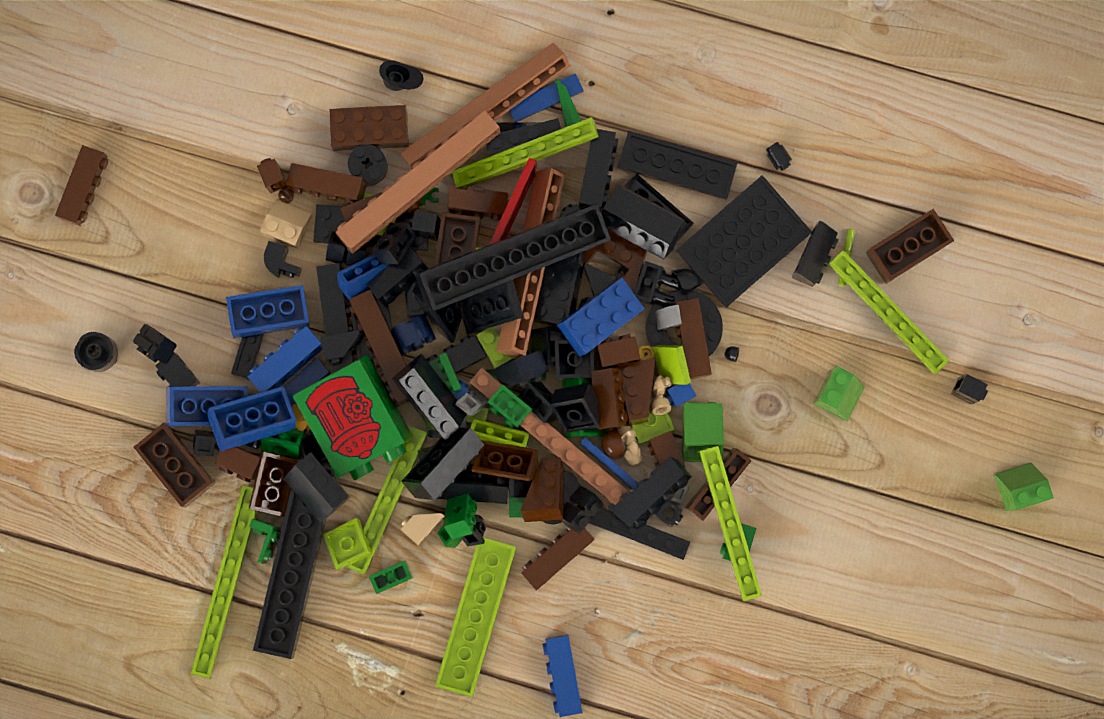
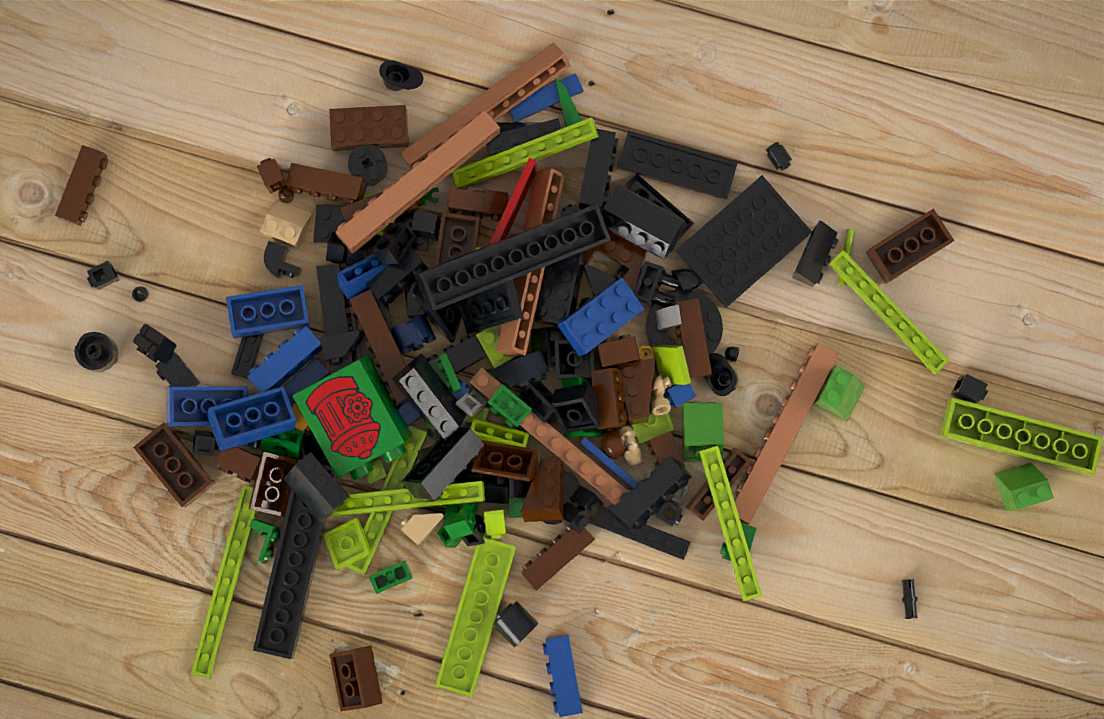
none -> black brick [87,261,120,290]
none -> black hinge [132,286,149,302]
none -> reddish brown slope [330,646,383,711]
none -> lime plate [332,481,485,516]
none -> lime plate [366,459,387,484]
none -> blue brick [398,401,421,426]
none -> lime slope [484,510,506,539]
none -> black piece [493,601,539,648]
none -> black piece [704,353,738,396]
none -> nougat brick [734,343,839,524]
none -> black pin [902,579,918,619]
none -> lime brick [939,398,1103,476]

